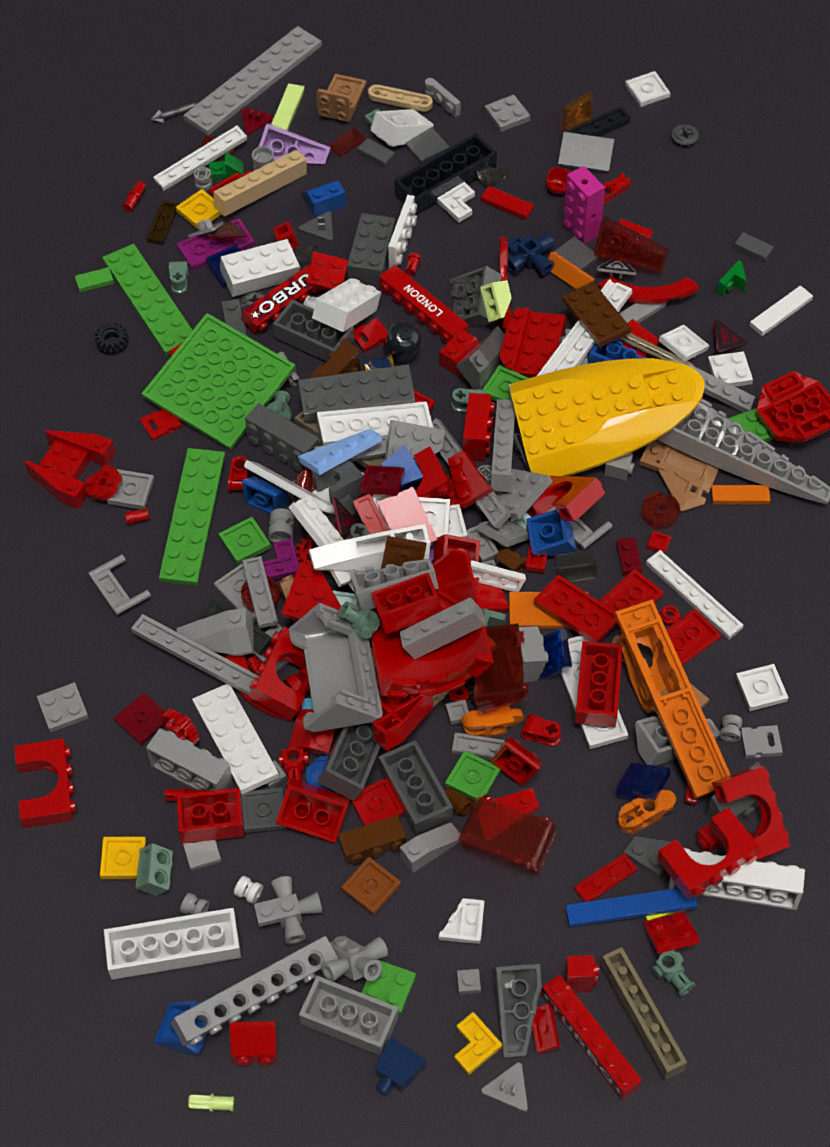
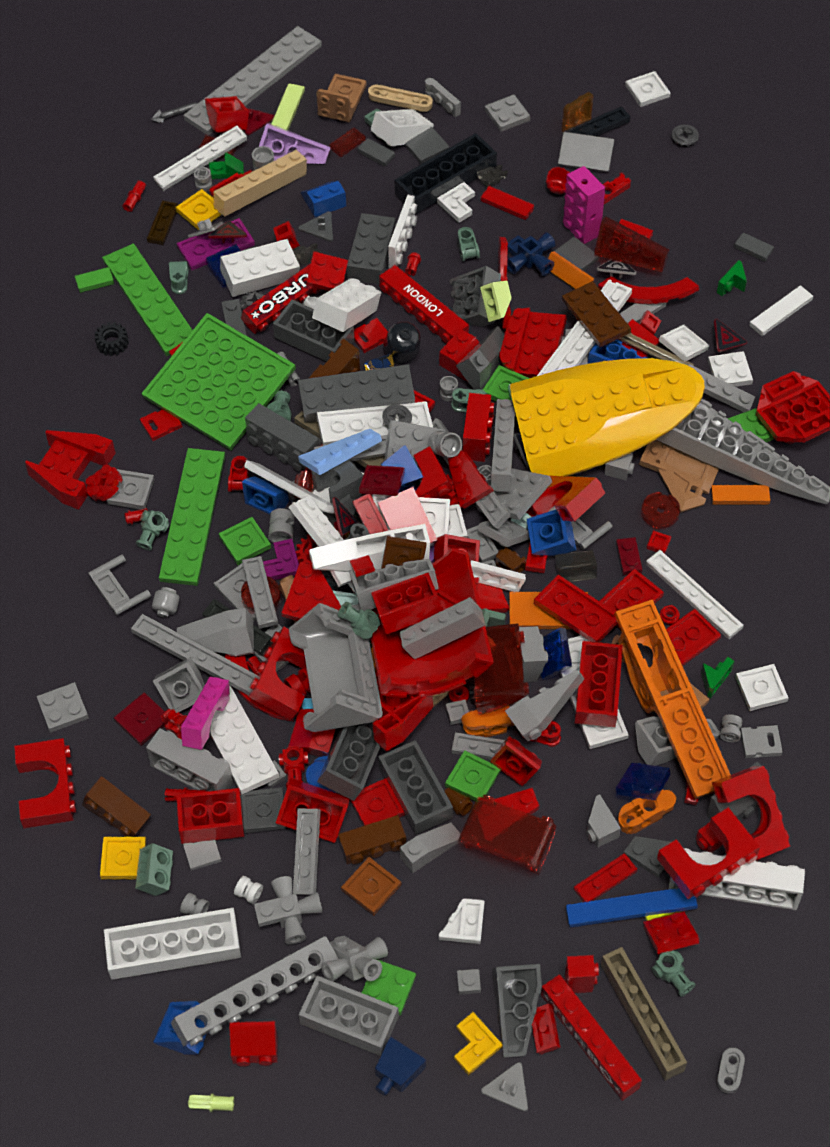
none -> reddish brown wedge [81,776,151,837]
none -> sand green connector [136,510,169,551]
none -> light grey head [152,587,180,618]
none -> light grey slope [153,657,205,713]
none -> dark pink arch [181,677,230,750]
none -> red slope [205,96,249,133]
none -> light grey plate [293,809,320,895]
none -> red tile [350,555,375,577]
none -> flat silver gear [382,404,412,427]
none -> light grey wheel [428,431,462,457]
none -> light grey wheel [440,376,458,402]
none -> sand green piece [458,227,480,261]
none -> light grey wedge [505,670,584,741]
none -> light grey slope [586,795,621,848]
none -> red tile [639,310,661,335]
none -> green slope [701,657,734,699]
none -> light grey plate [717,1048,745,1094]

